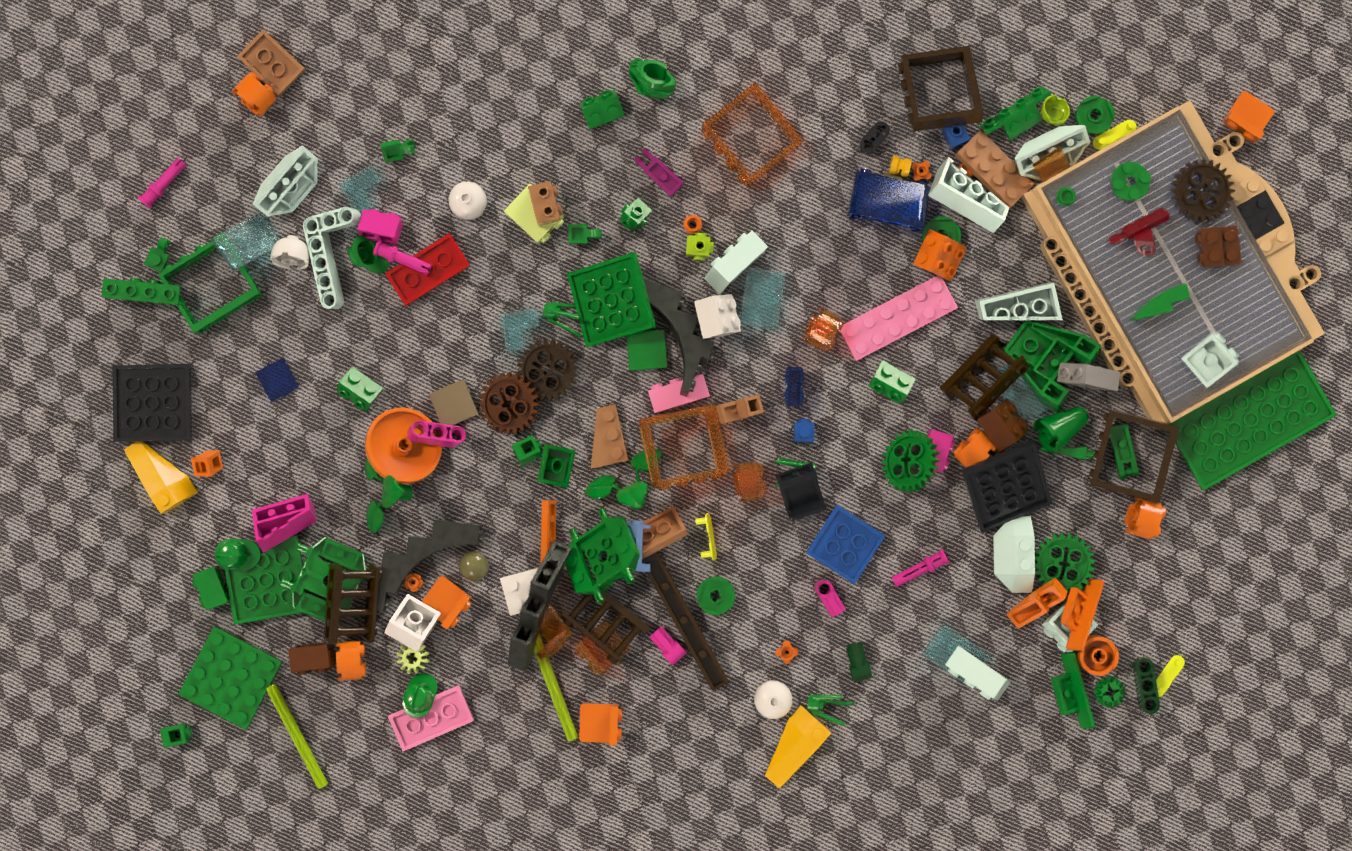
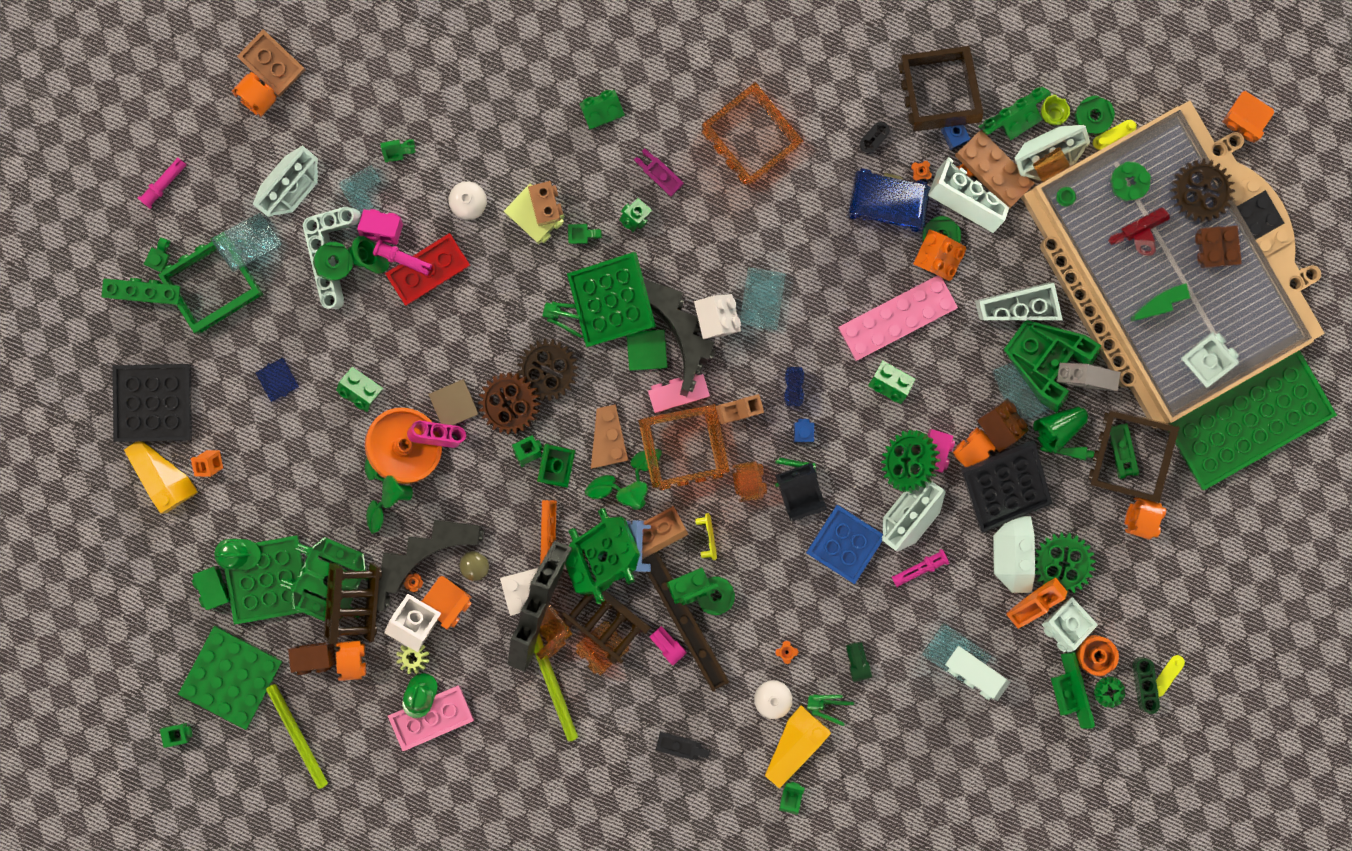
dark pink wedge [252,494,317,553] -> none
white cylinder [270,235,310,270] -> none
clear light blue plate [499,307,541,353] -> none
orange bracket [579,703,622,746] -> none
green helmet [628,57,676,99] -> none
orange plate [683,215,702,234] -> none
lime brick [686,233,714,261] -> none
light aqua wedge [704,231,768,295] -> none
clear orange brick [803,307,844,351] -> none
dark pink piece [814,579,846,618] -> none
yellow wheel [889,155,912,178] -> none
dark brown fence [939,333,1030,421] -> none
orange bracket [1060,579,1105,651] -> none
none -> green plate [313,242,353,281]
none -> black hinge [655,731,710,760]
none -> green bracket [667,567,719,606]
none -> green bracket [779,782,805,815]
none -> light aqua wedge [882,482,946,552]

